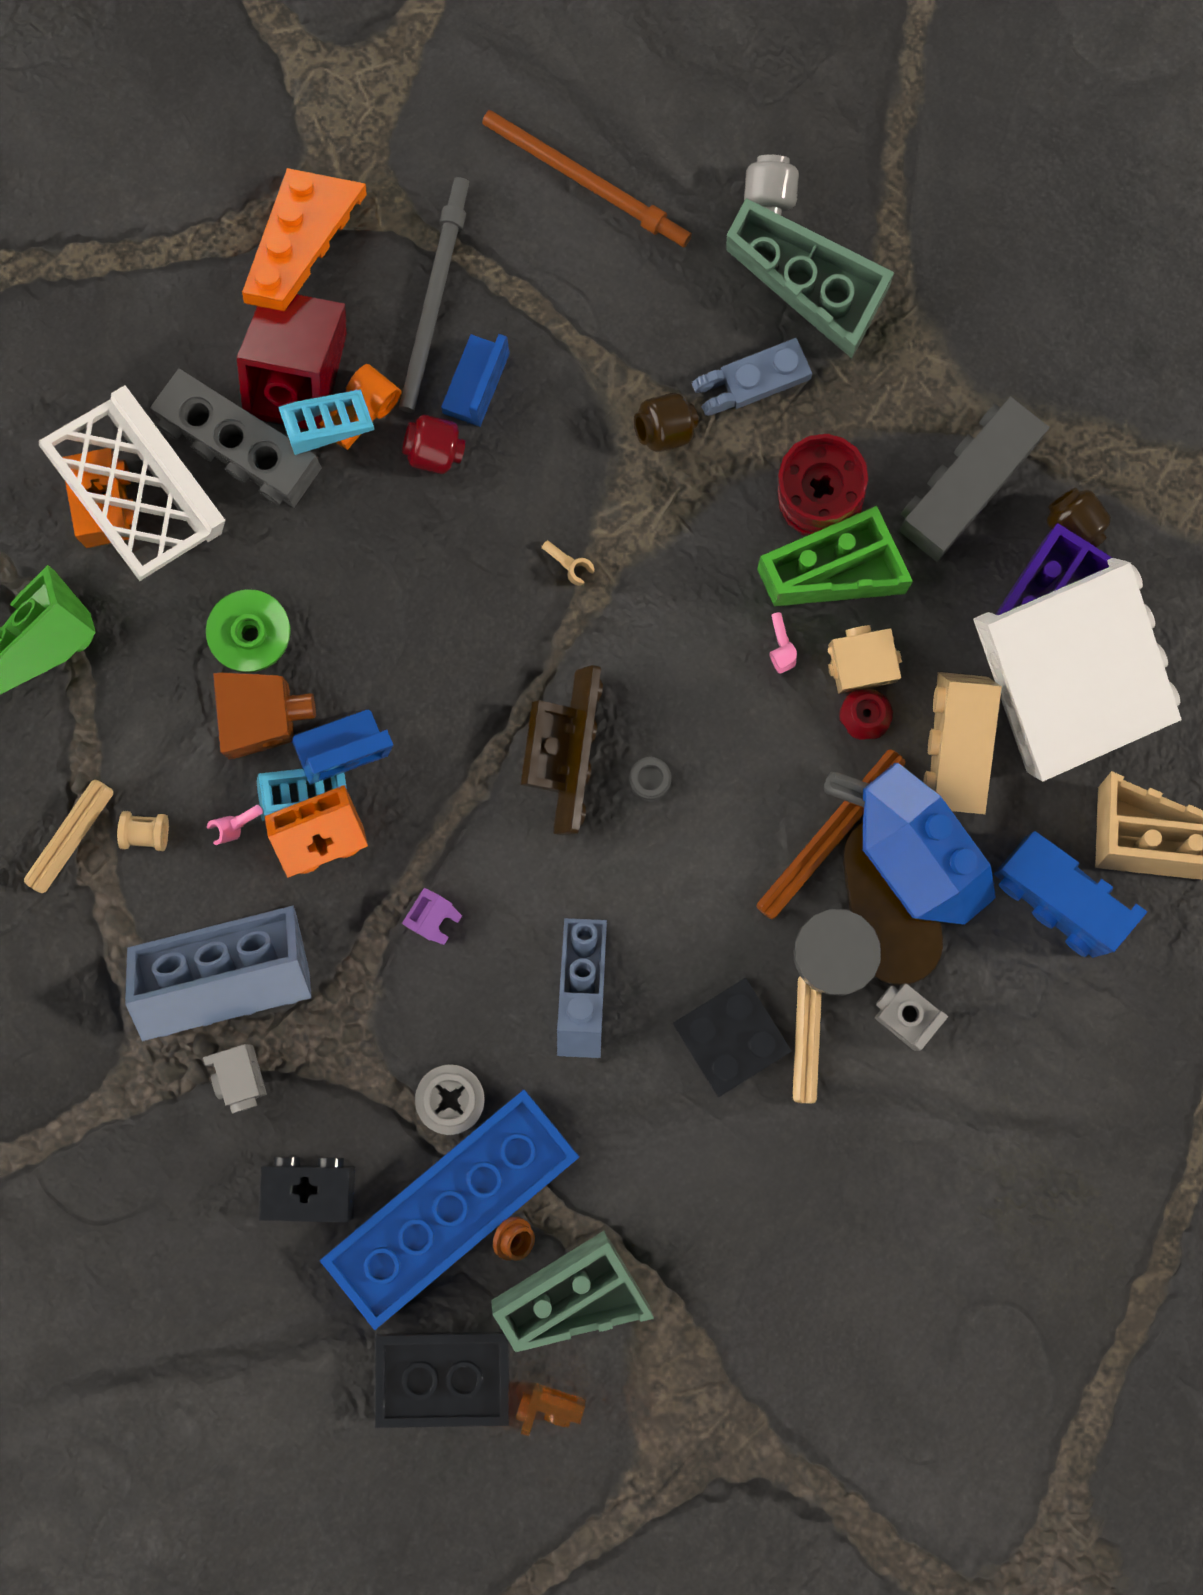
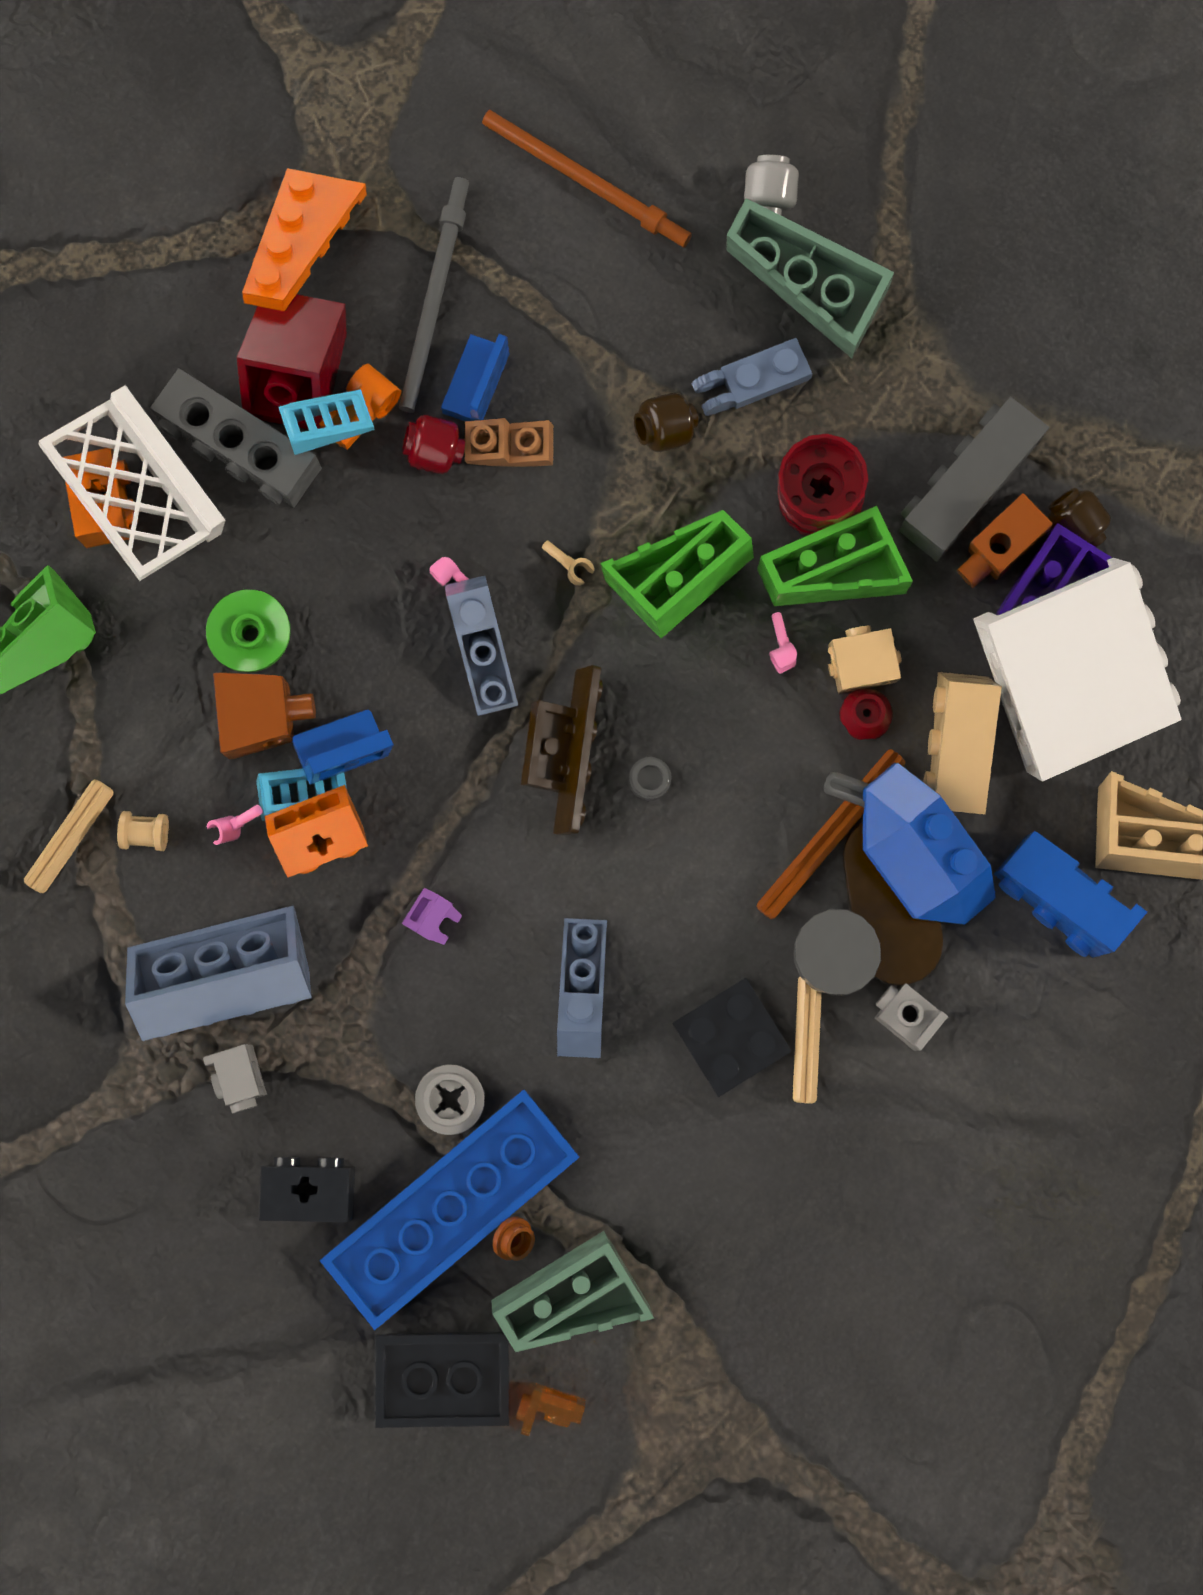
none -> bright pink hand [430,557,469,586]
none -> sand blue slope [445,575,518,716]
none -> medium nougat slope [465,418,554,467]
none -> bright green wedge [600,510,754,639]
none -> dark orange torso [957,493,1053,588]

